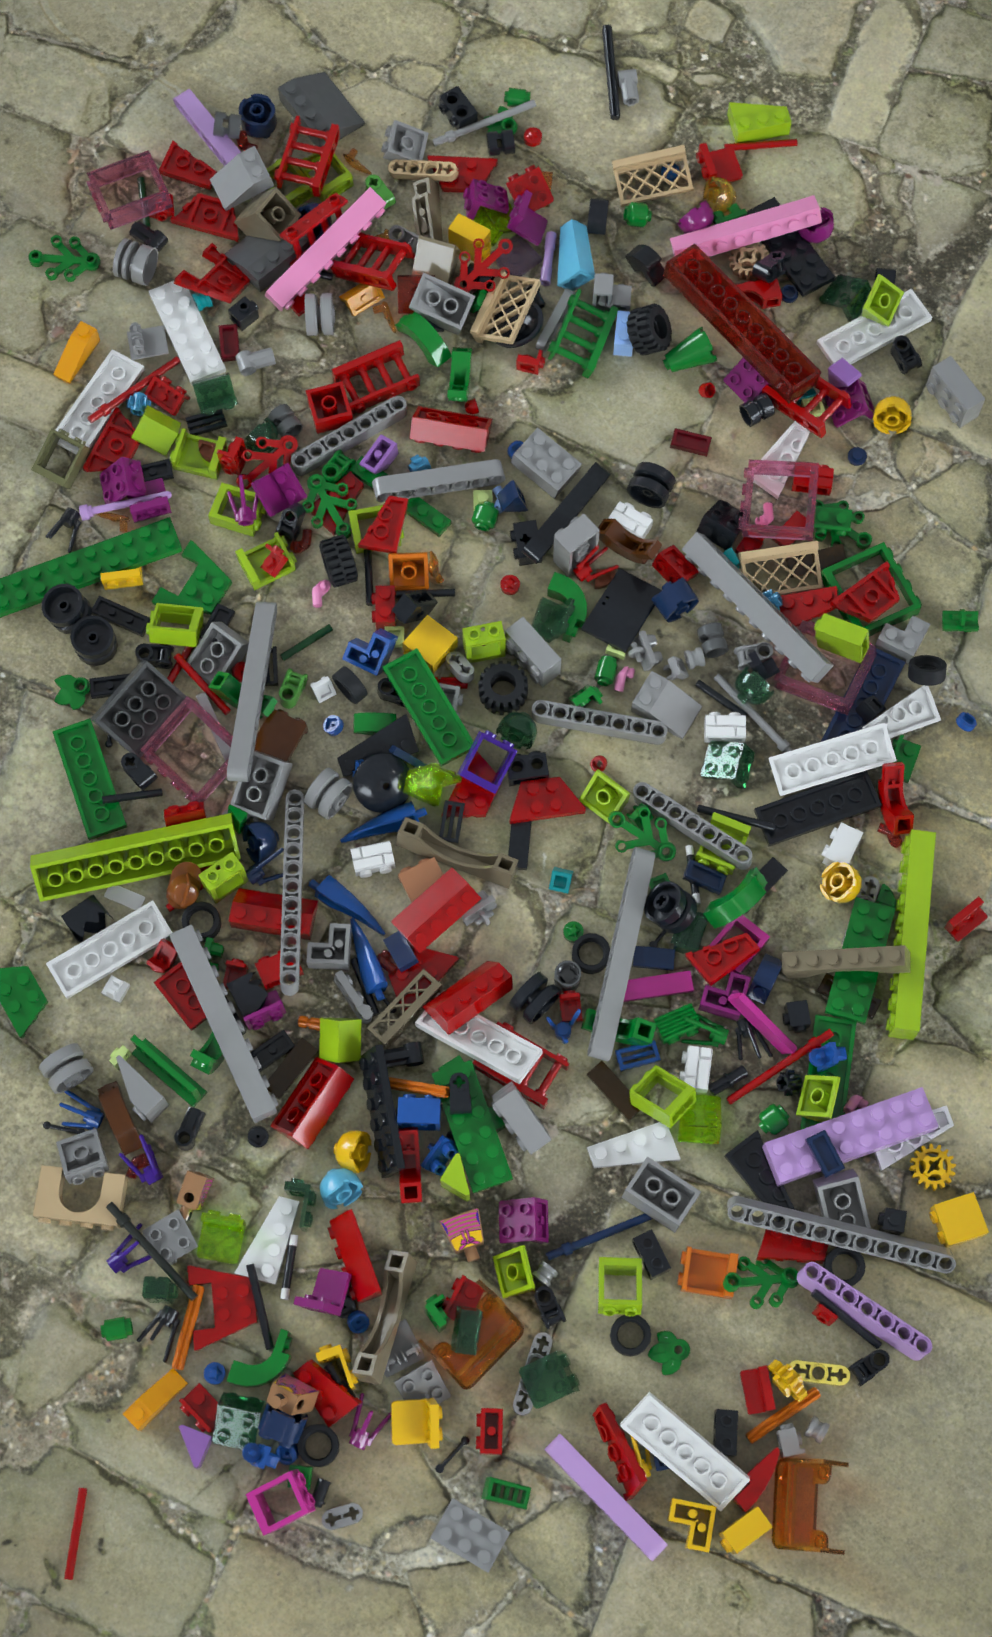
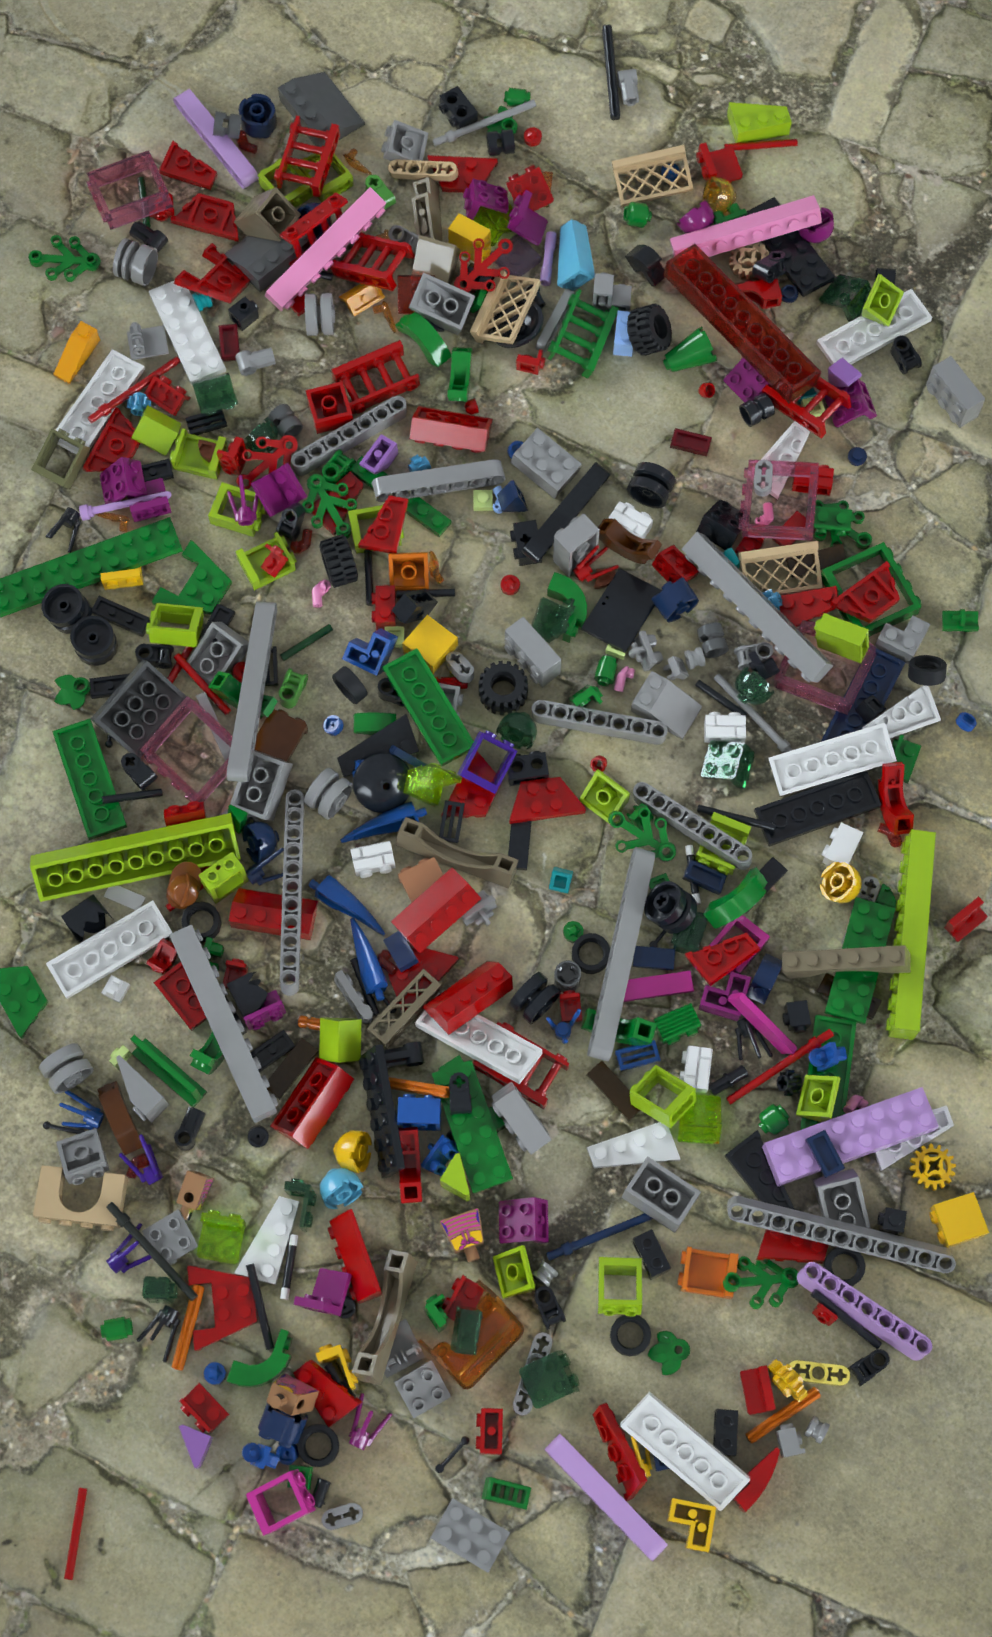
light orange slope [123,1368,188,1431] -> none
light grey slope [210,146,275,211] -> none
clear green bracket [212,1392,265,1450] -> none
red brick [255,950,304,990] -> none
light grey brick [306,923,352,970] -> none
white tile [310,676,336,703] -> none
blue tile [347,1310,370,1334] -> none
yellow bracket [391,1398,443,1449] -> none
lime window [462,621,506,663] -> none
green head [472,501,499,532] -> none
black brick [587,198,609,235] -> none
green plant [681,1013,729,1048] -> none
yellow piece [718,1506,772,1554] -> none
clear orange windscreen [772,1458,849,1555] -> none
yellow cylinder [873,396,912,434] -> none
none -> light grey beam [754,459,773,497]

